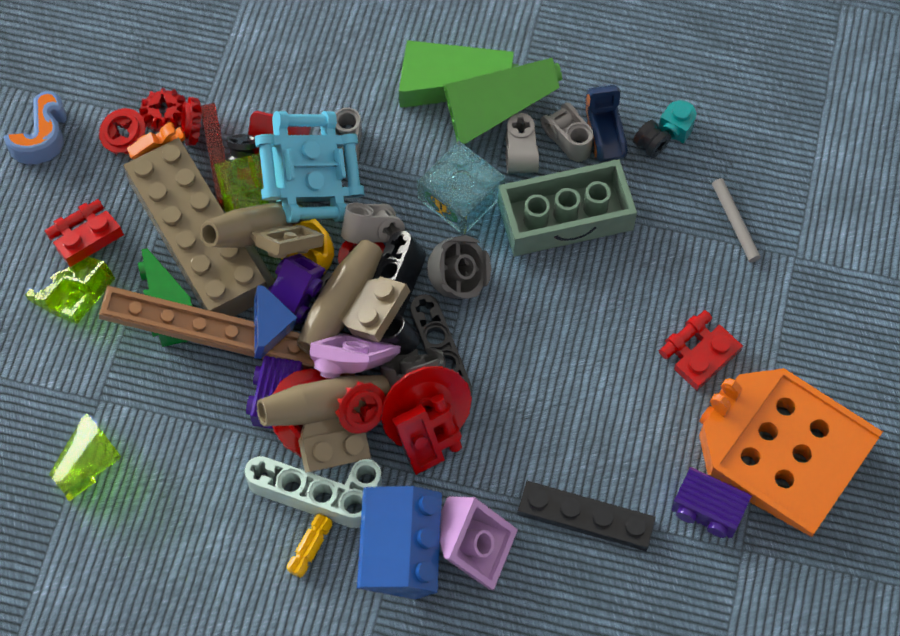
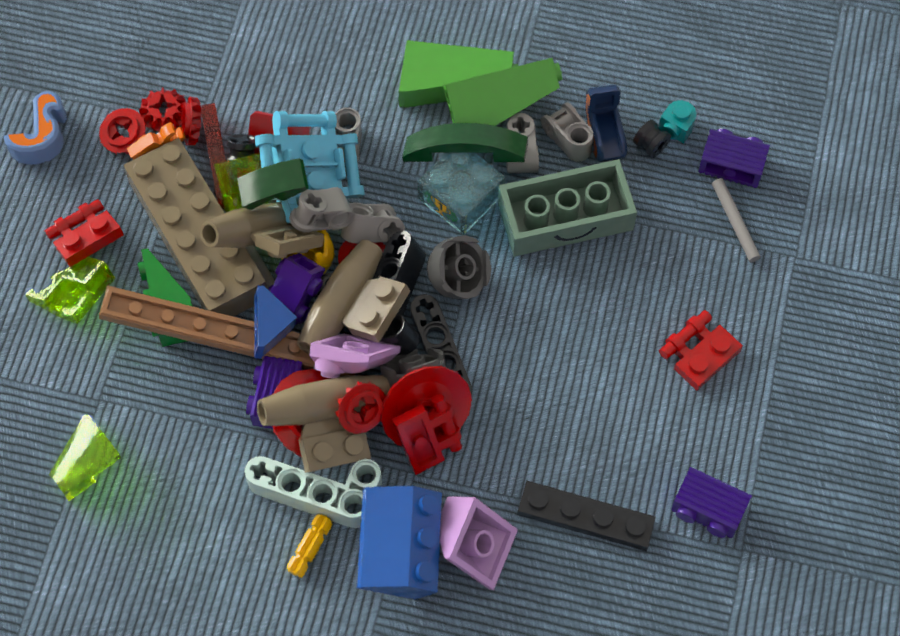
orange hinge [699,368,883,537] -> none
none -> dark green slope [237,158,309,210]
none -> light grey piece [289,187,355,232]
none -> dark green slope [402,123,528,162]
none -> dark purple brick [698,129,770,188]

